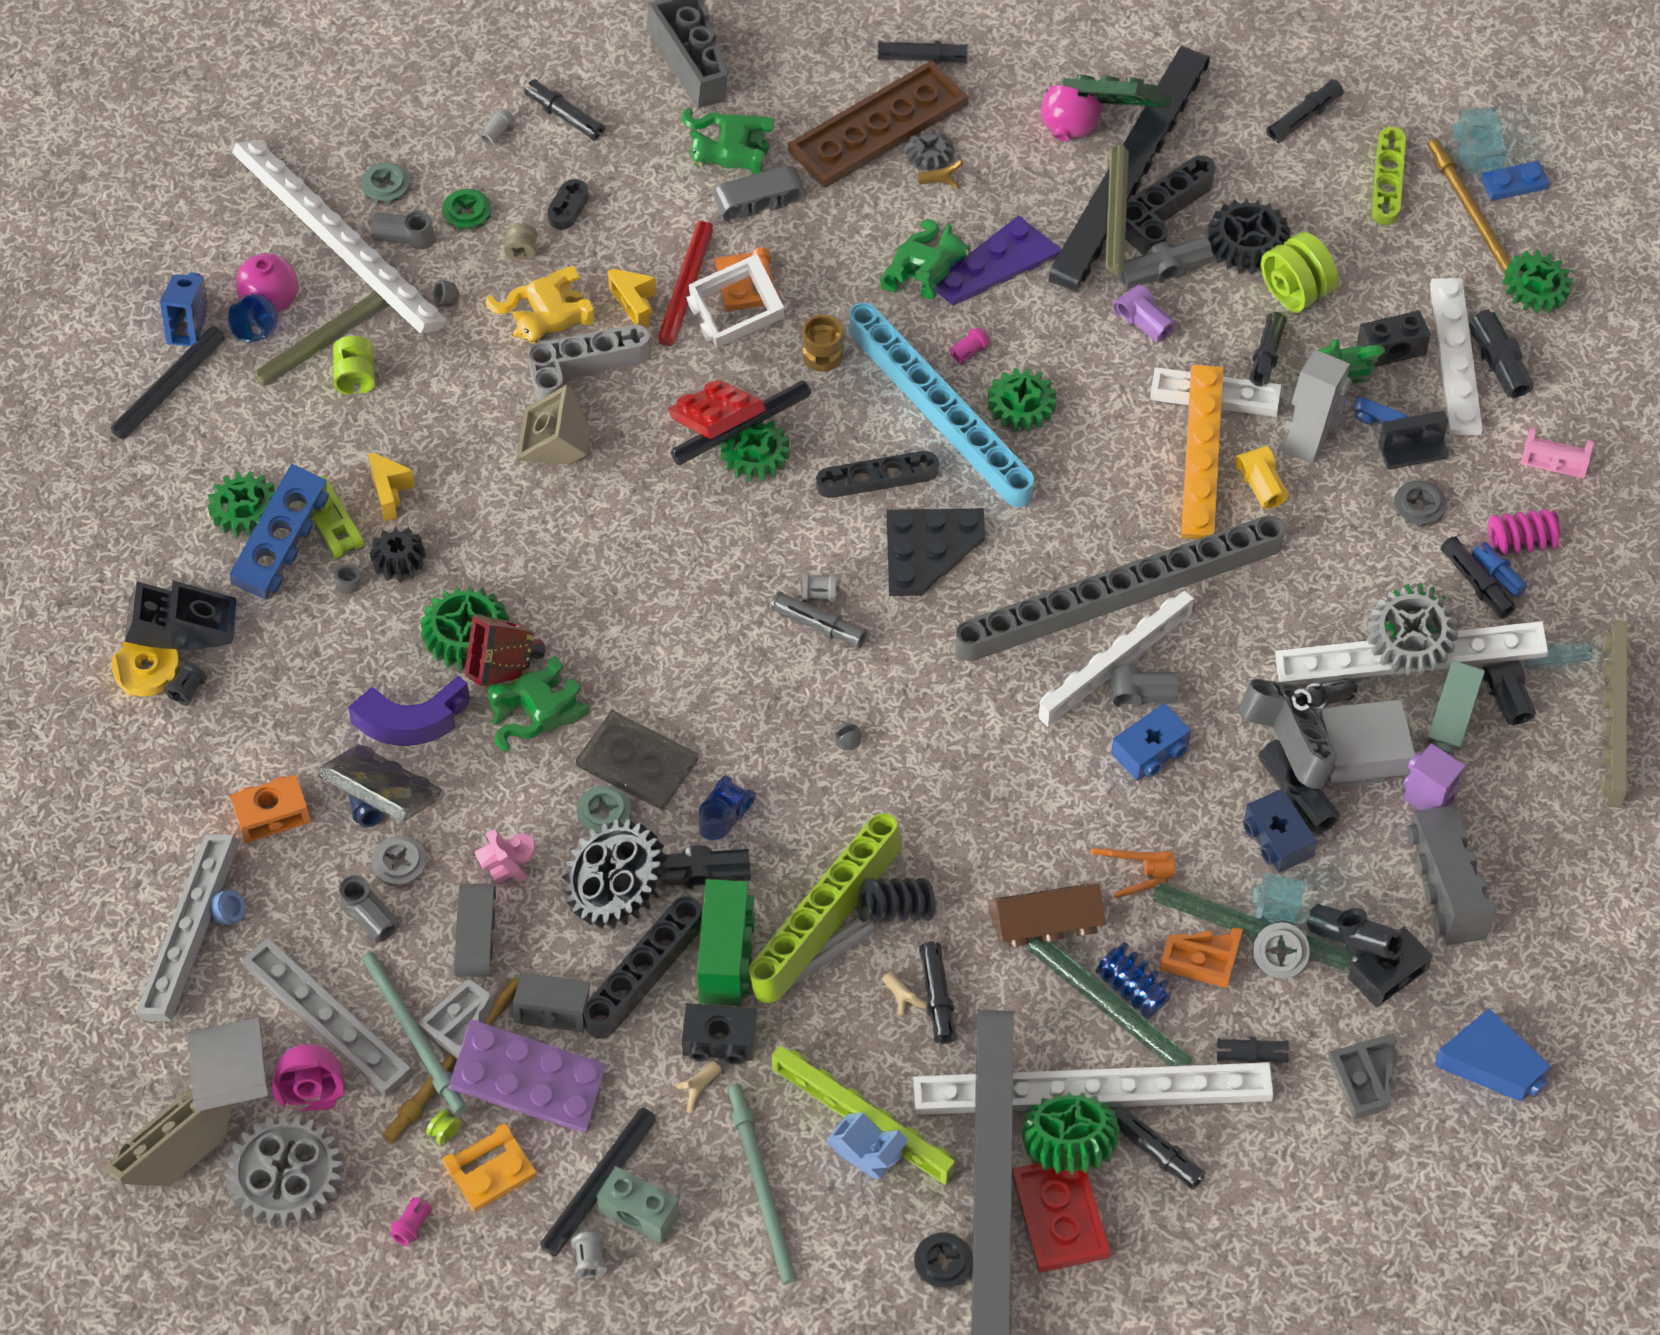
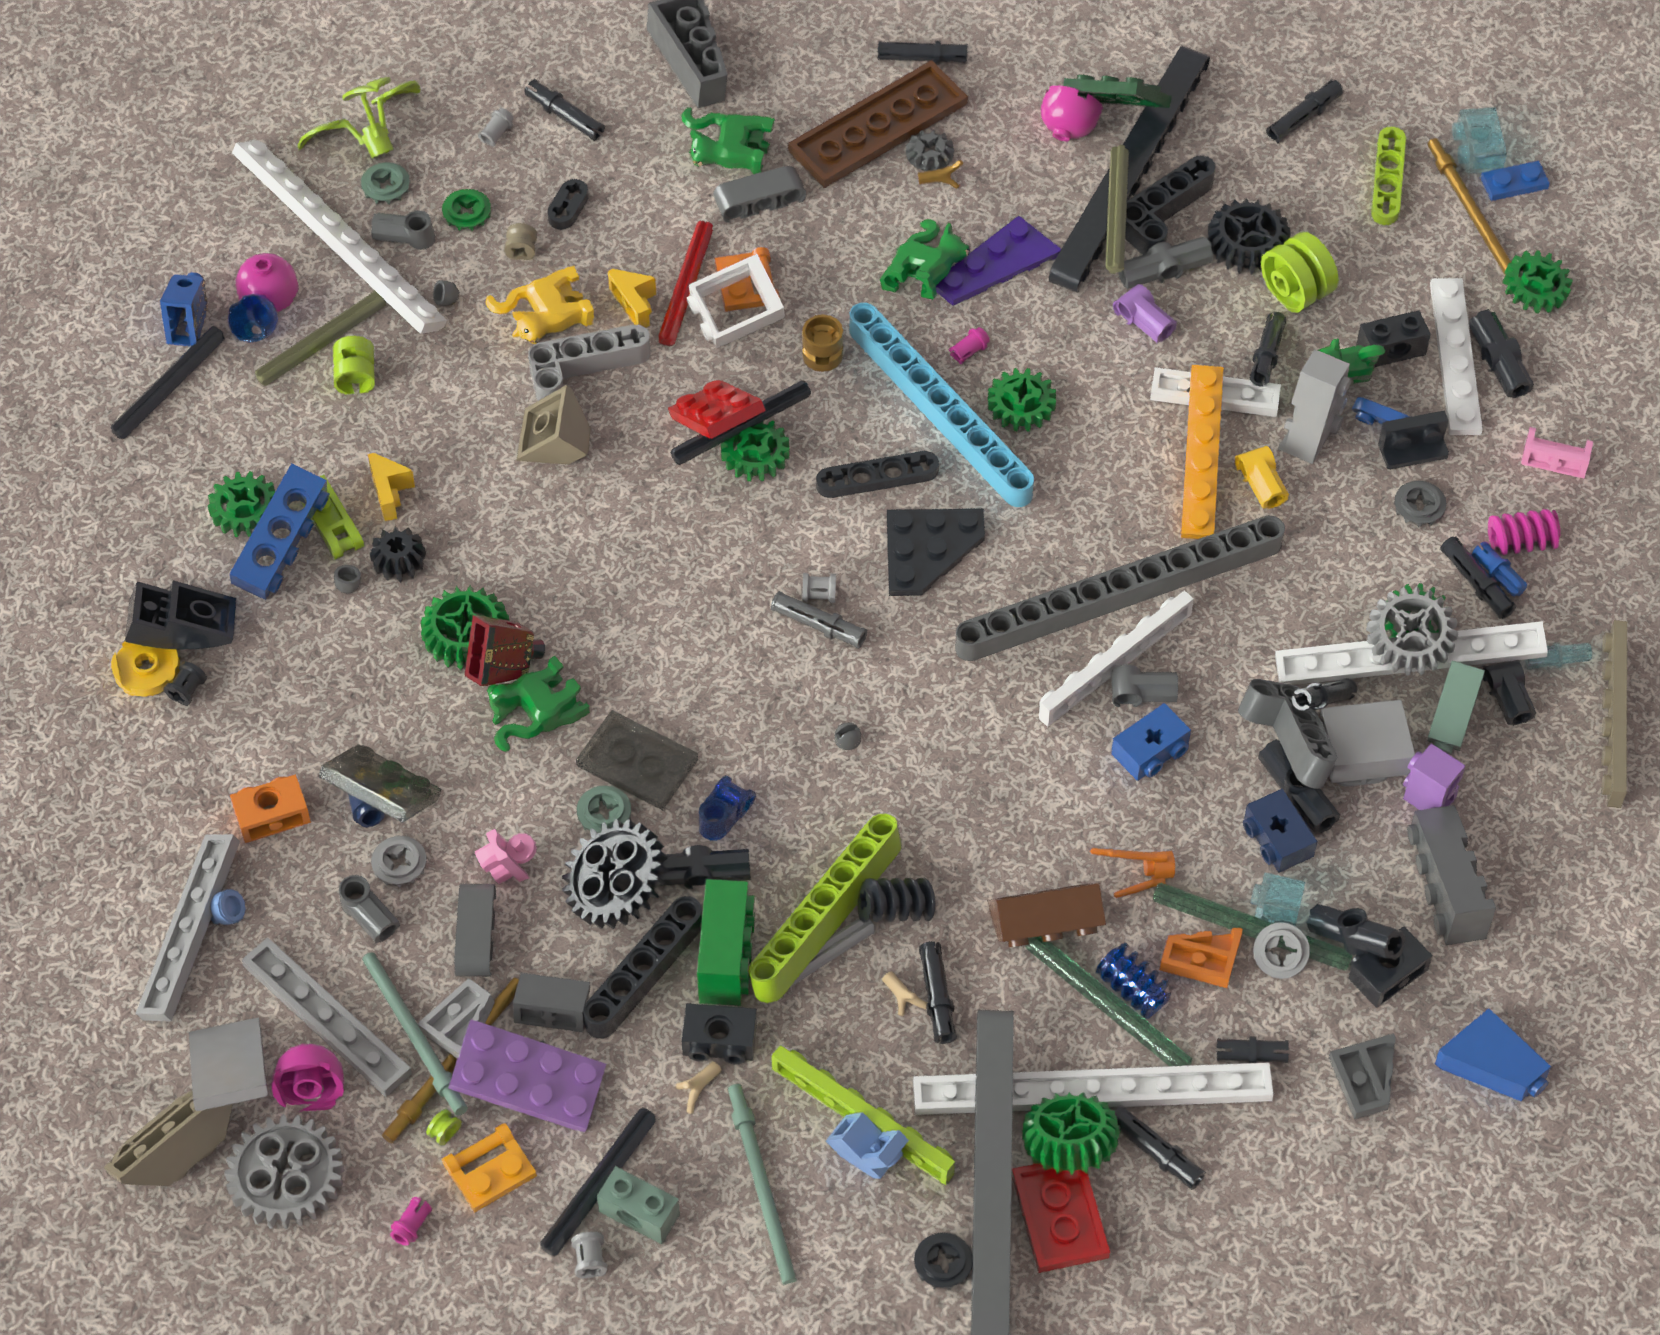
dark purple arch [348,676,470,746] -> none
none -> lime plant [298,77,420,159]

